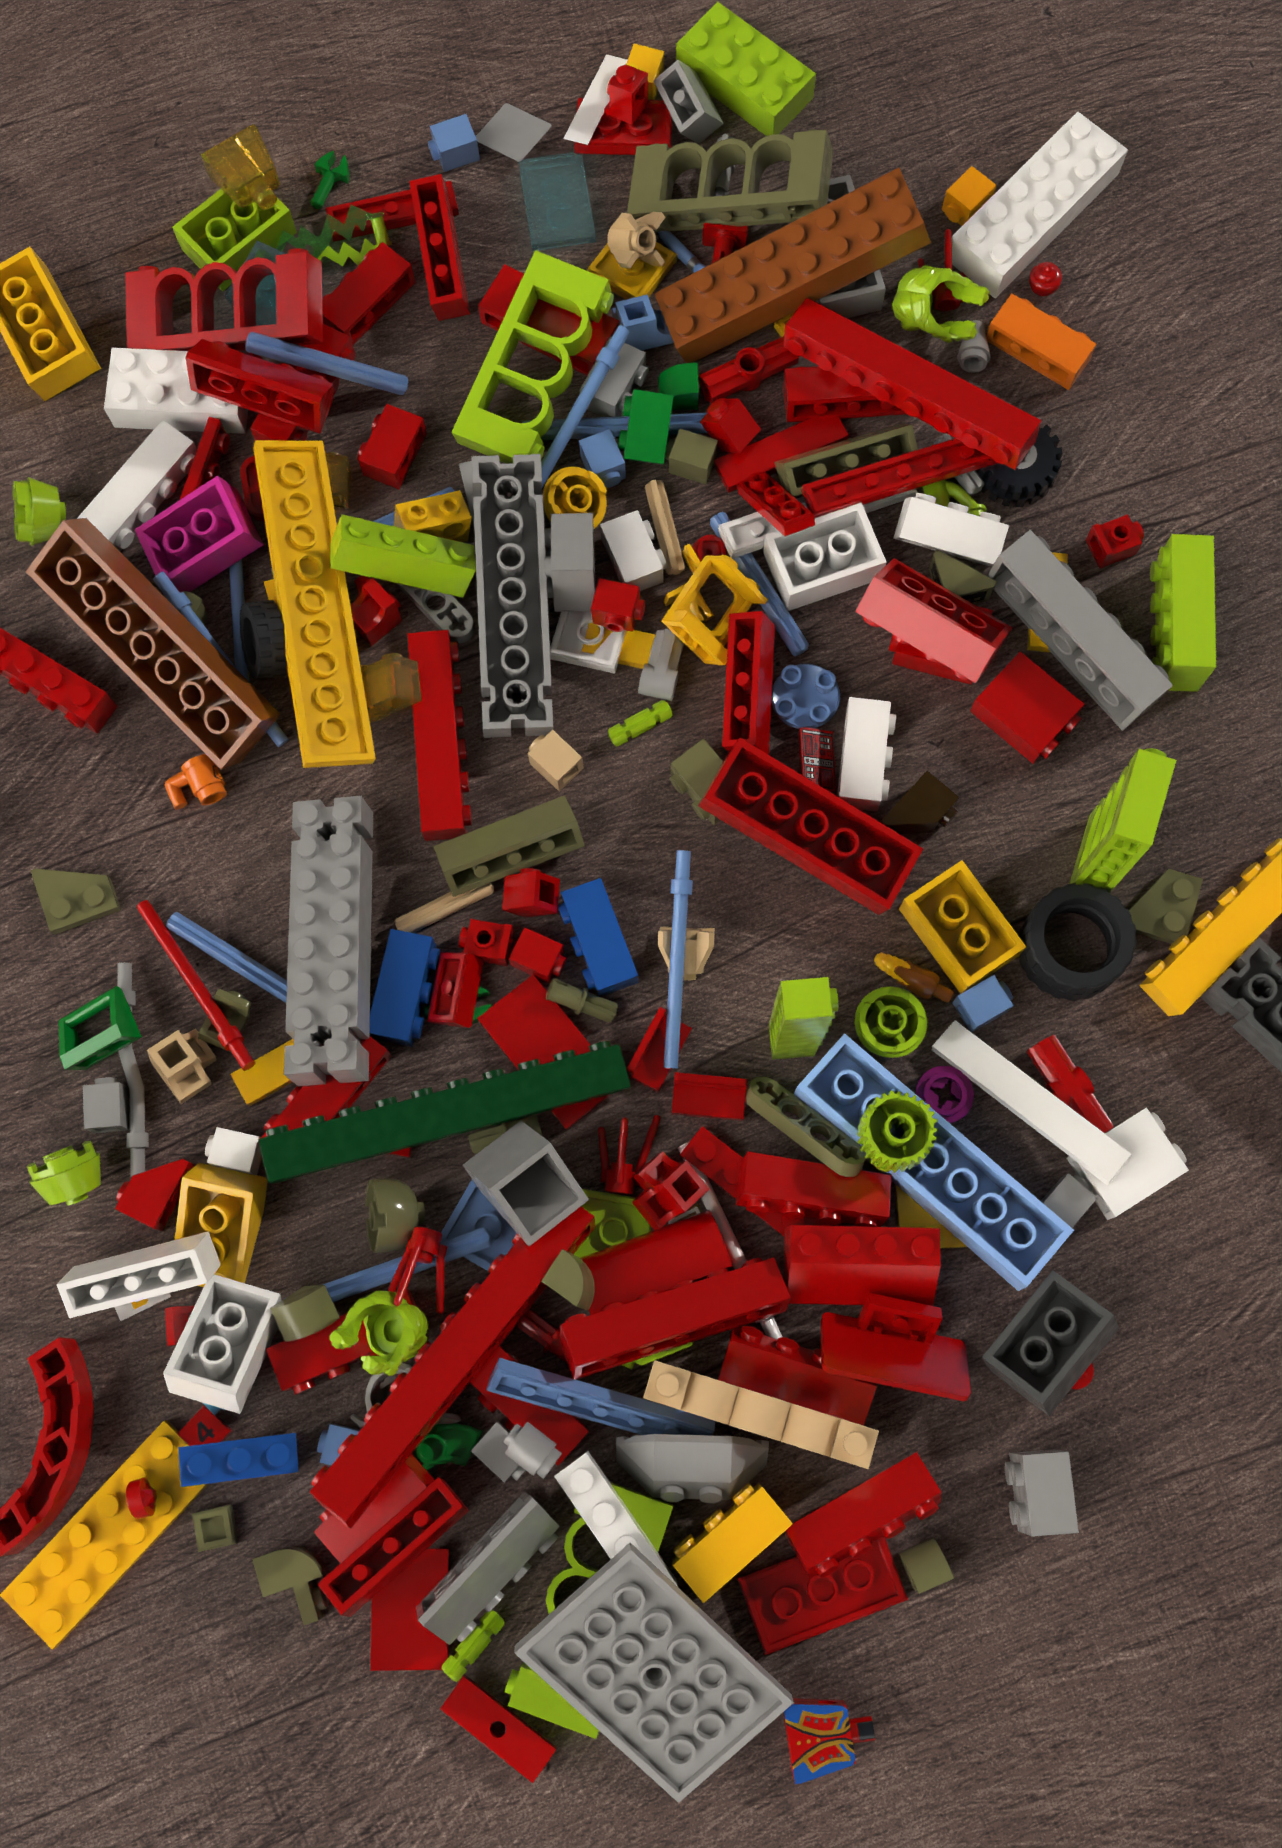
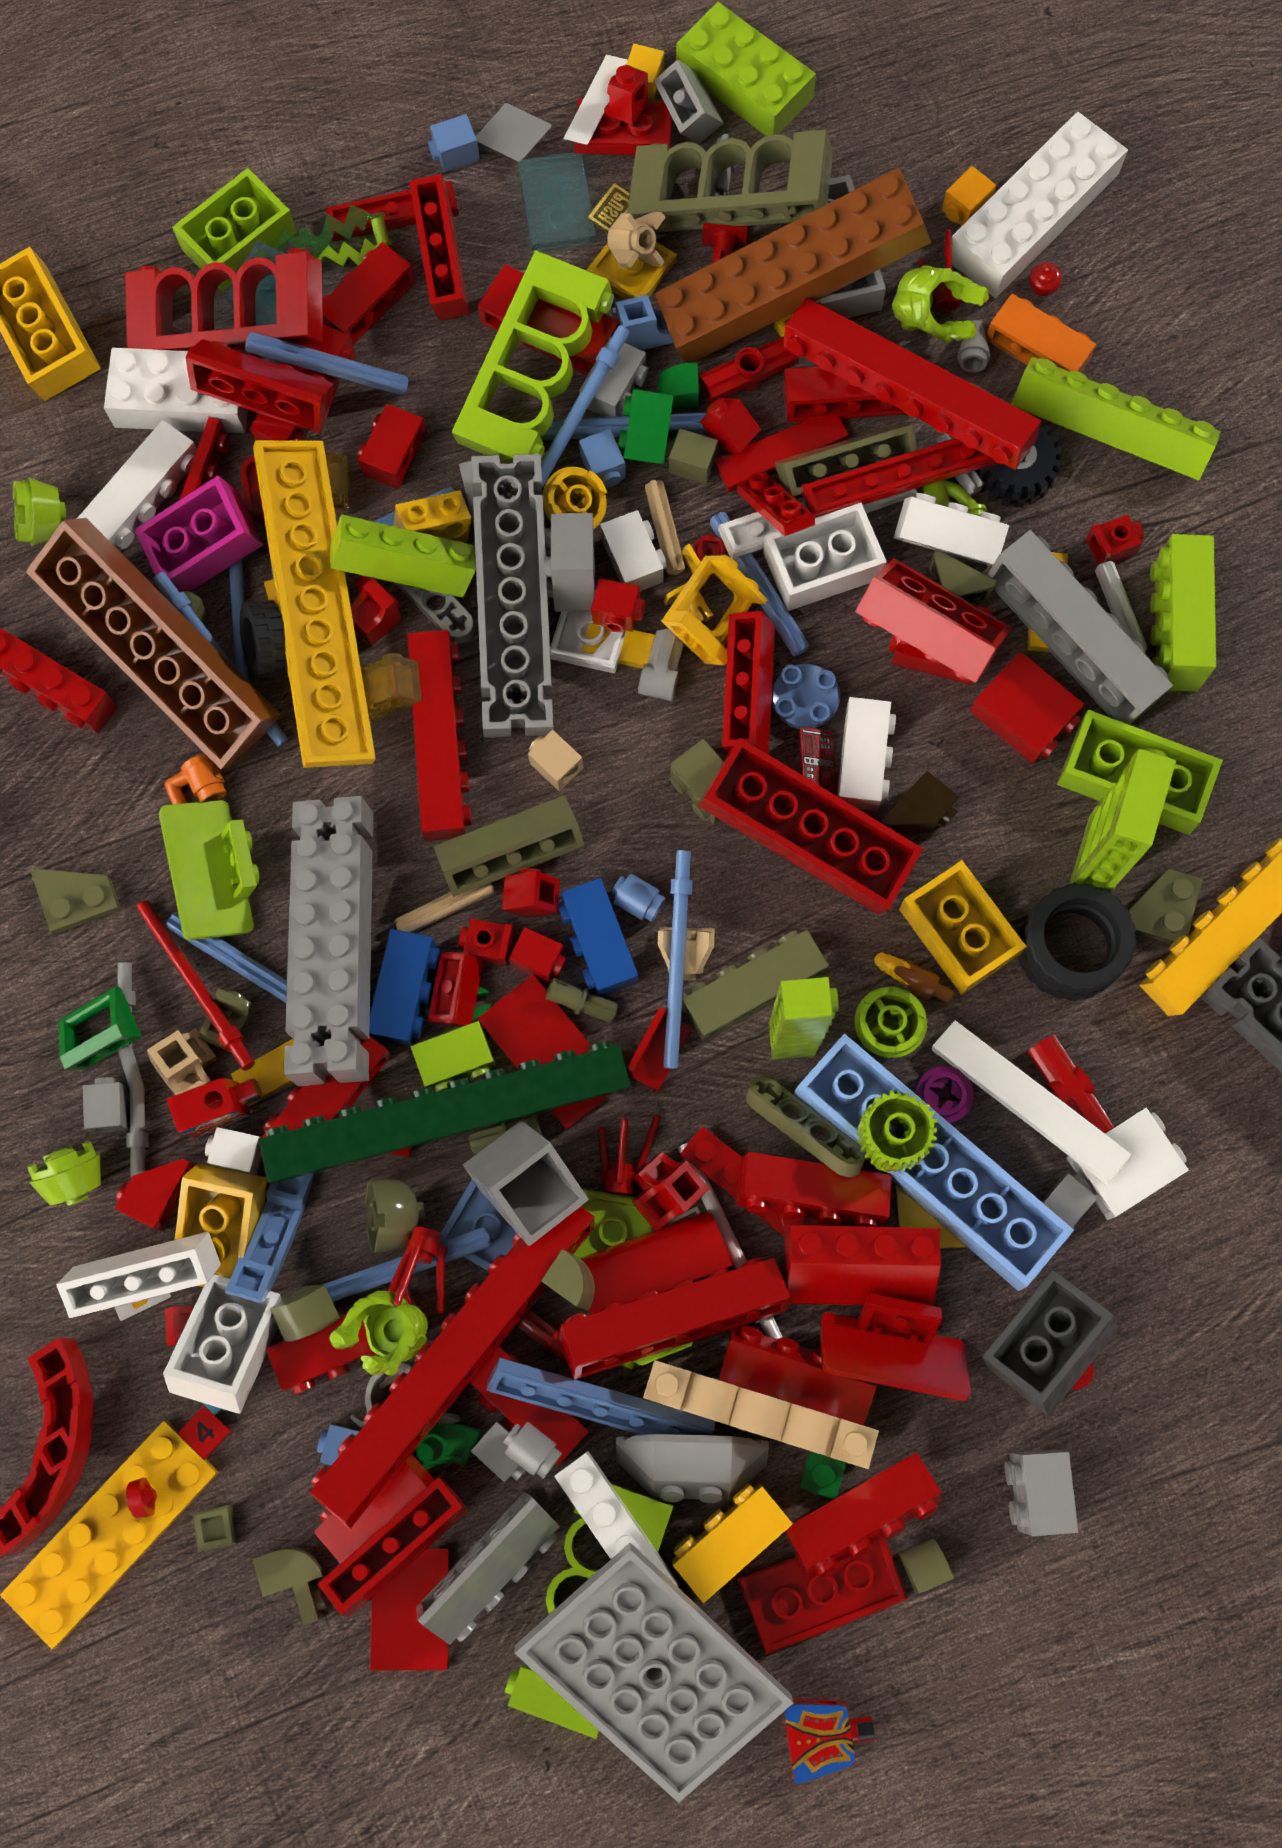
blue brick [178,1433,299,1487] -> none
clear yellow torso [200,124,280,210] -> none
green bar [310,151,350,210] -> none
red tile [440,1674,557,1783] -> none
lime axle [442,1610,505,1682] -> none
lime axle [608,700,672,747] -> none
medium blue piece [658,231,706,273] -> none
red panel [671,1072,748,1121] -> none
medium blue brick [952,975,1014,1033] -> none
none -> lime bracket [159,800,259,940]
none -> red torso [166,1077,262,1139]
none -> medium blue slope [226,1173,314,1303]
none -> lime brick [410,1021,496,1092]
none -> clear yellow sticker [586,181,630,232]
none -> medium blue brick [611,874,666,922]
none -> olive brick [682,930,829,1042]
none -> green plate [799,1451,846,1499]
none -> lime brick [1011,357,1221,481]
none -> lime brick [1057,710,1223,835]
none -> white axle [1095,561,1147,651]

